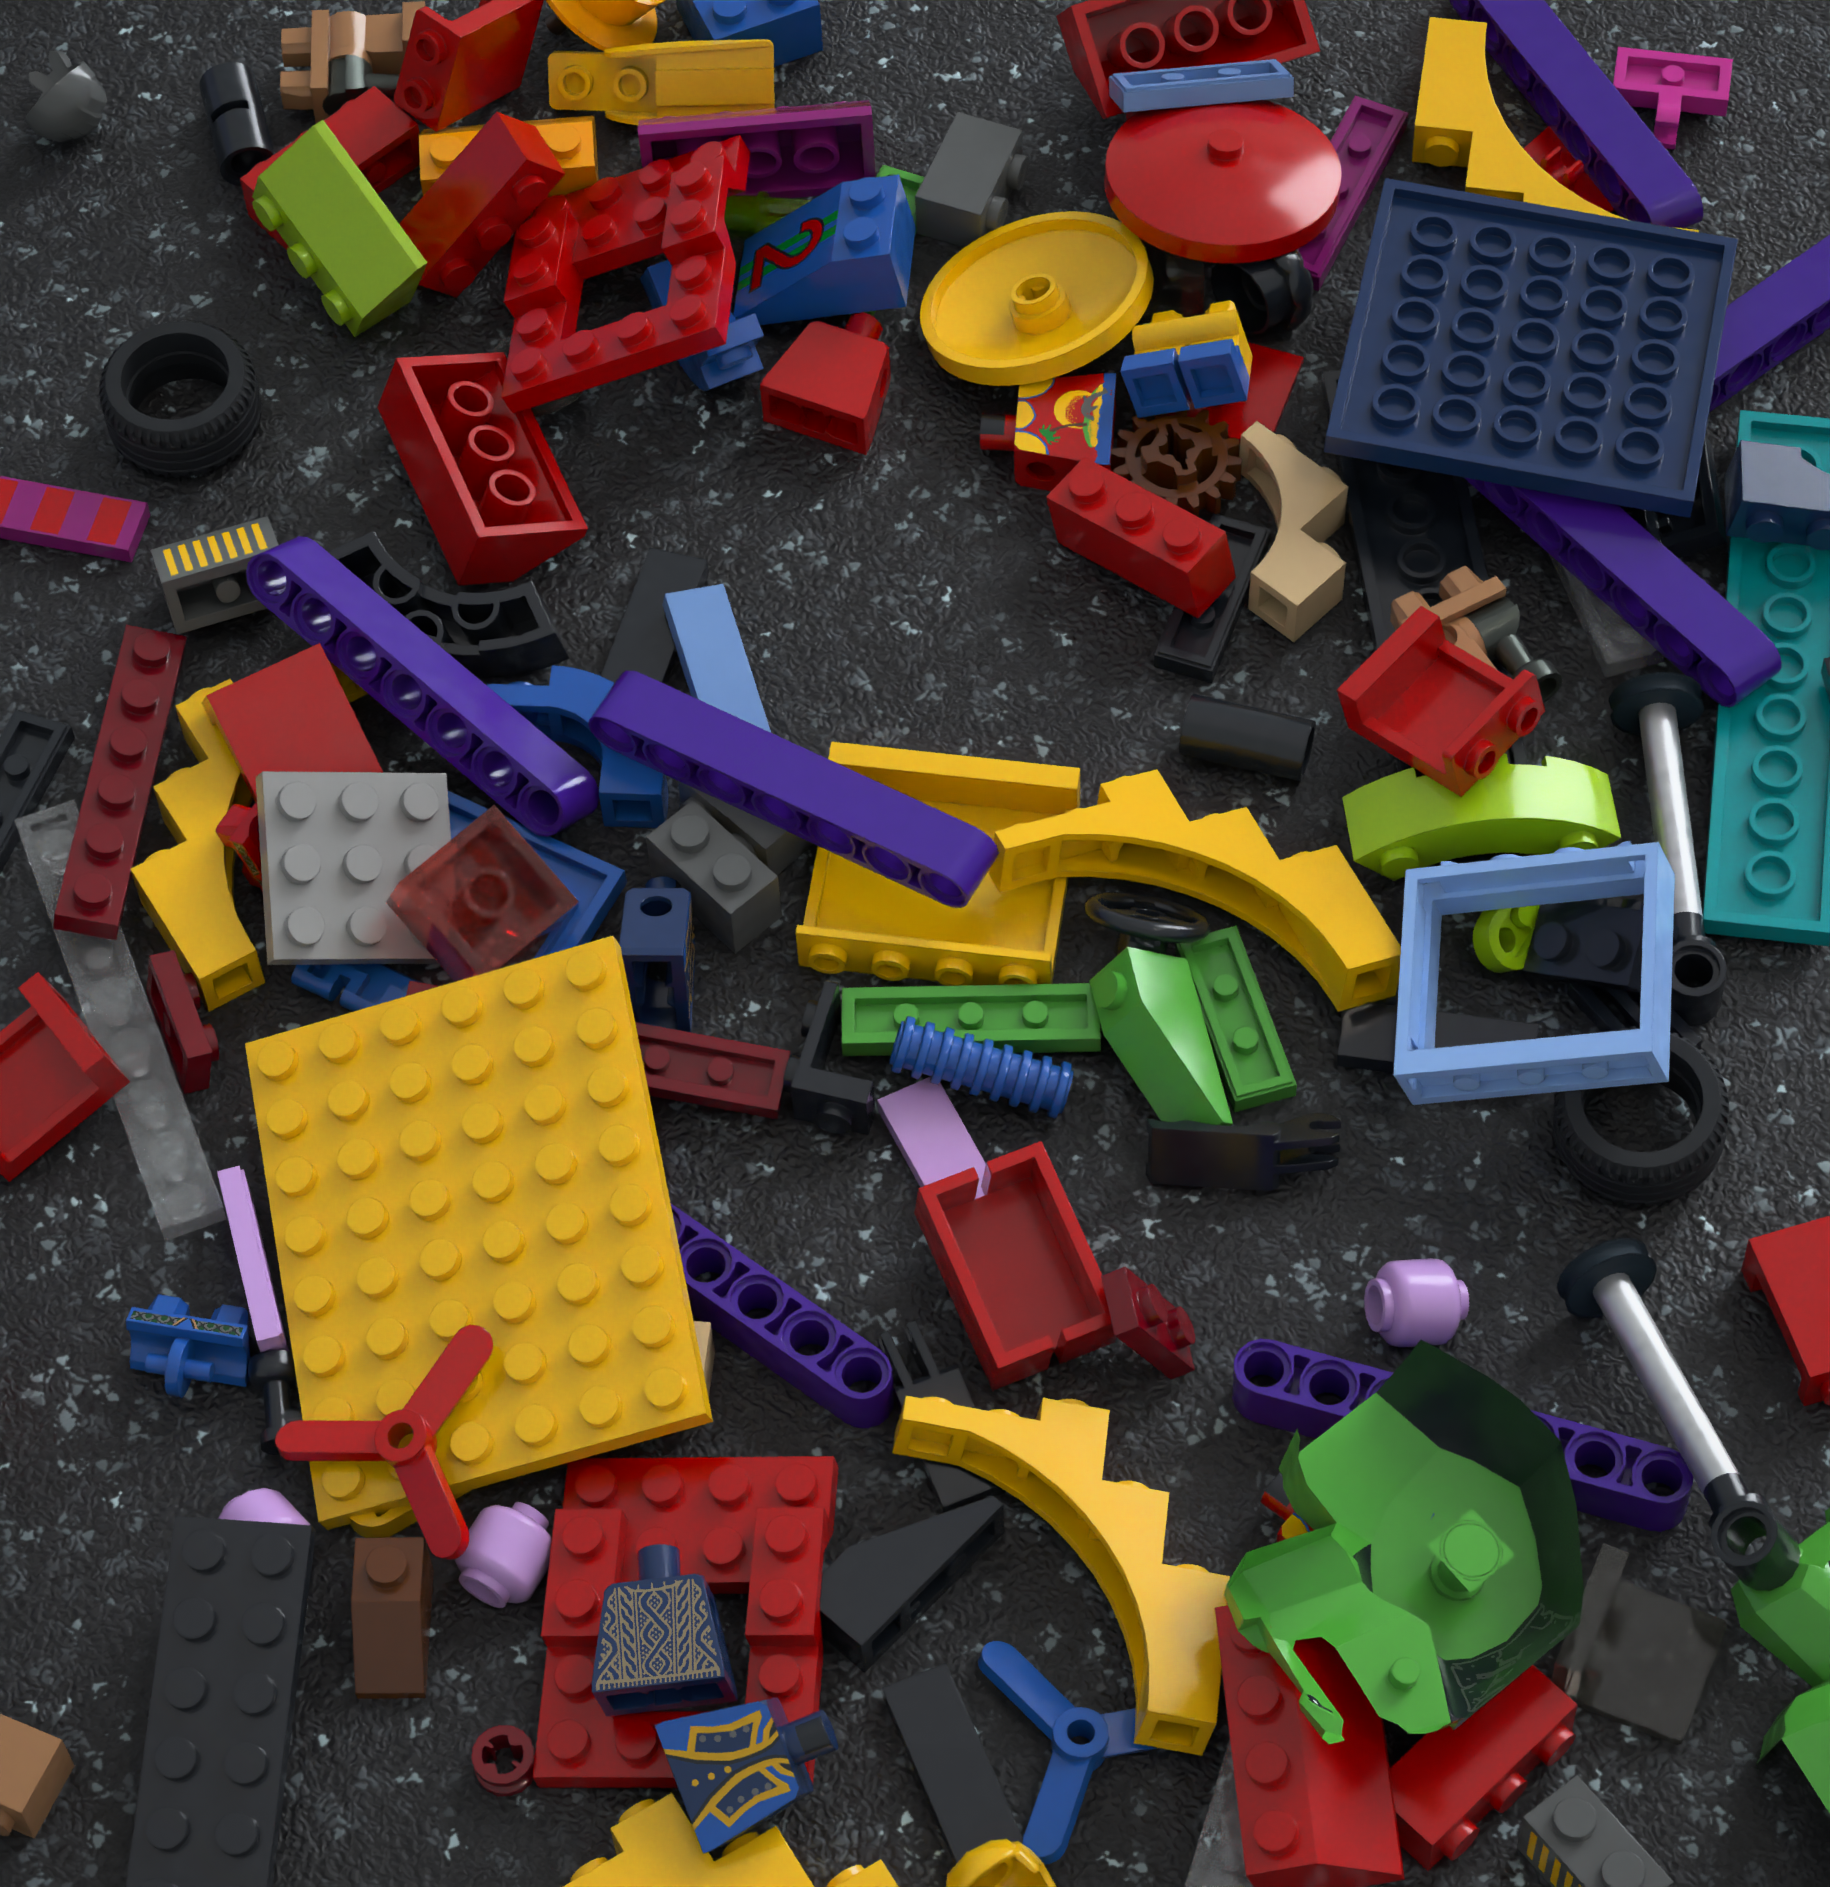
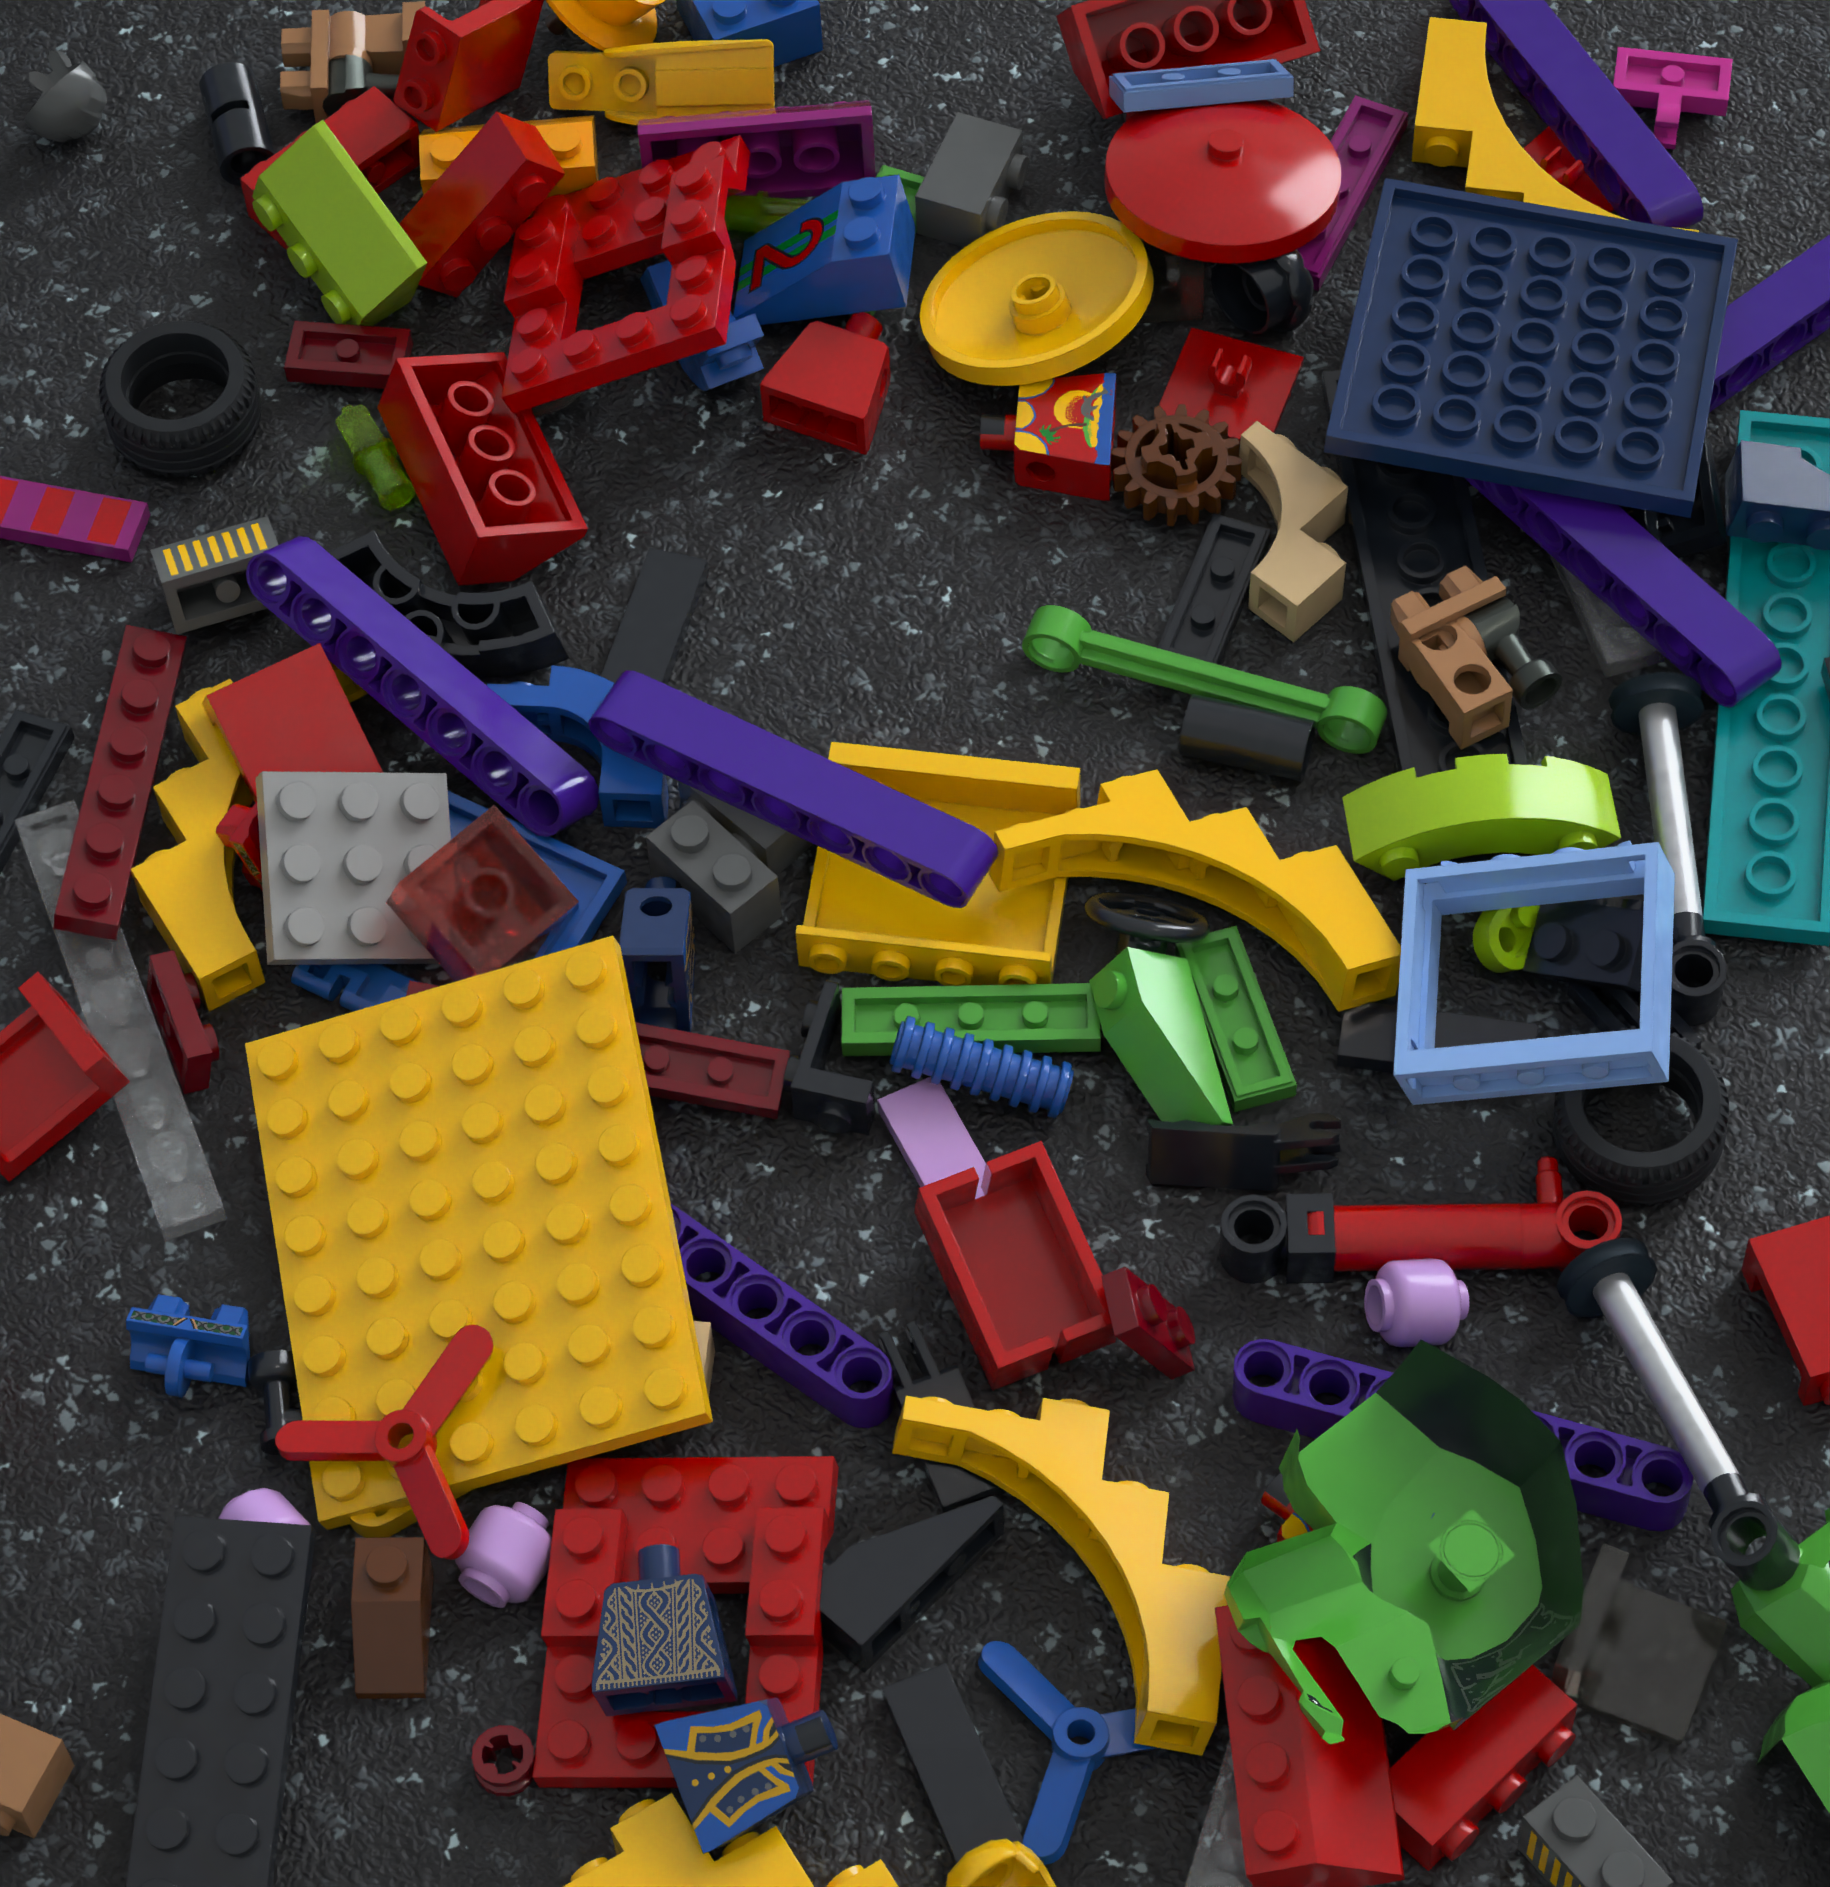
lavender tile [217,1166,289,1353] -> none
medium blue tile [662,584,771,733] -> none
red brick [1046,457,1236,618] -> none
blue hips [1120,300,1253,418] -> none
red panel [1337,606,1545,797] -> none
none -> dark red plate [284,321,413,389]
none -> clear neon green axle [335,404,415,510]
none -> bright green piece [1022,605,1387,754]
none -> red piece [1219,1156,1622,1284]

